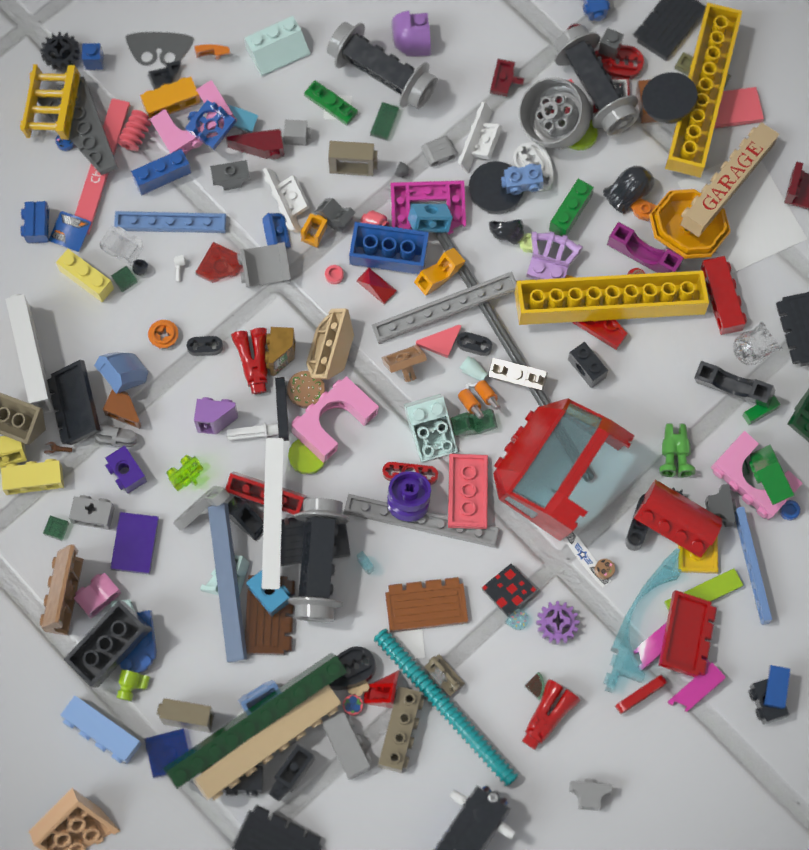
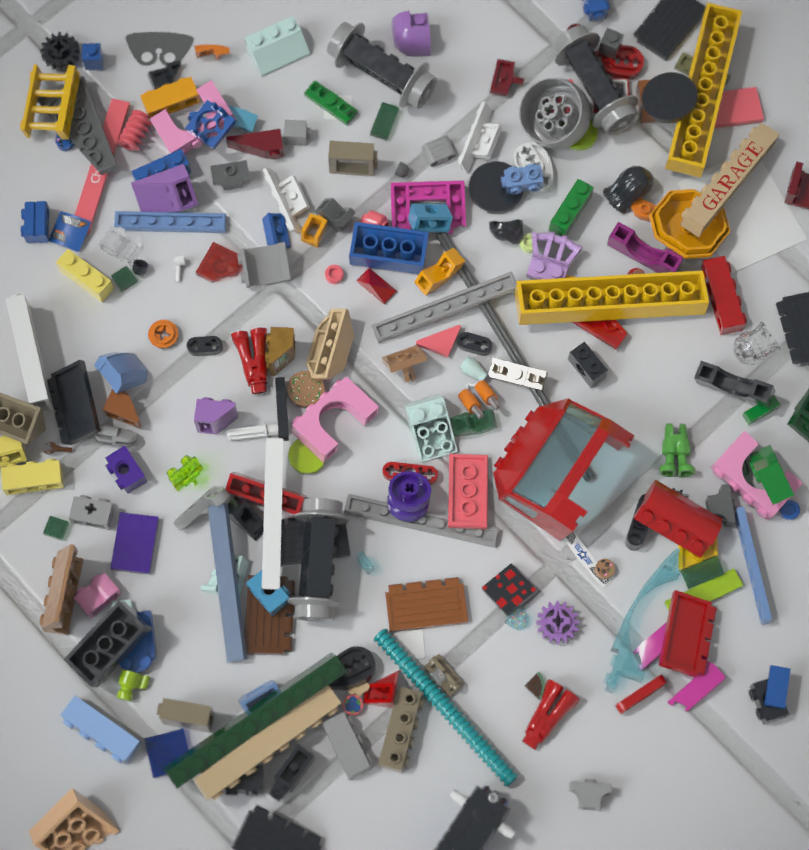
none -> medium lavender slope [131,164,198,212]
none -> clear green tile [680,555,724,589]

